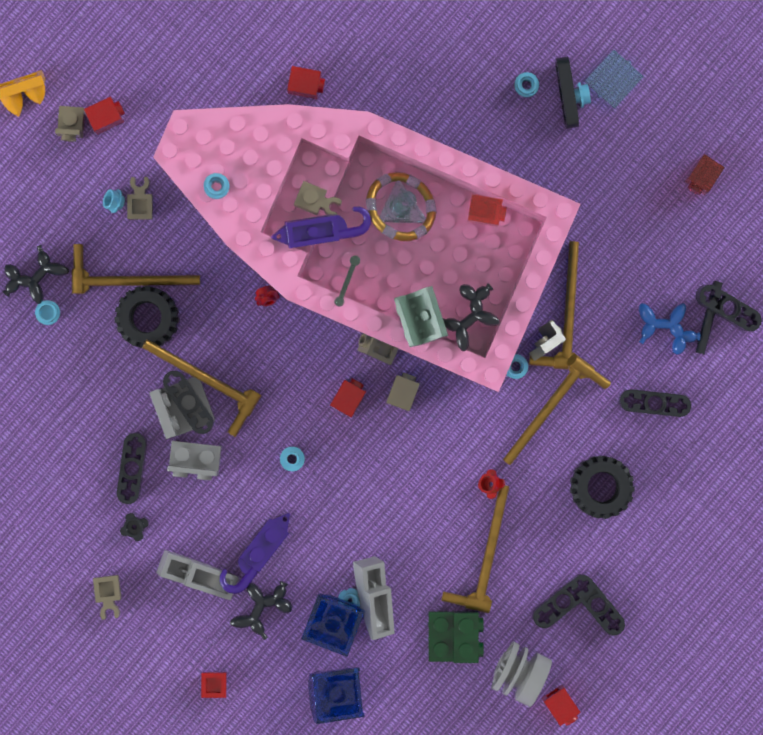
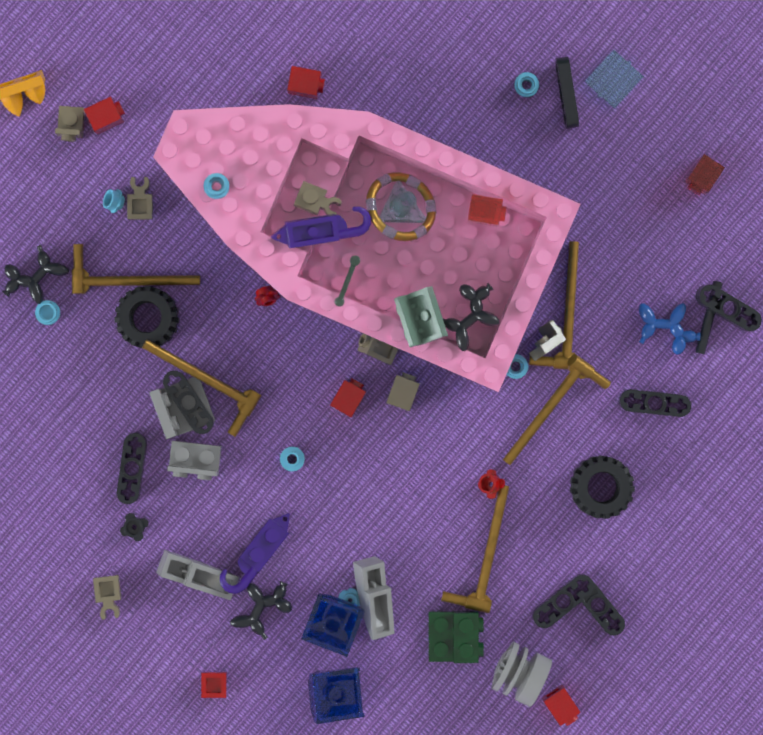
medium azure plate [574,82,591,108] -> none

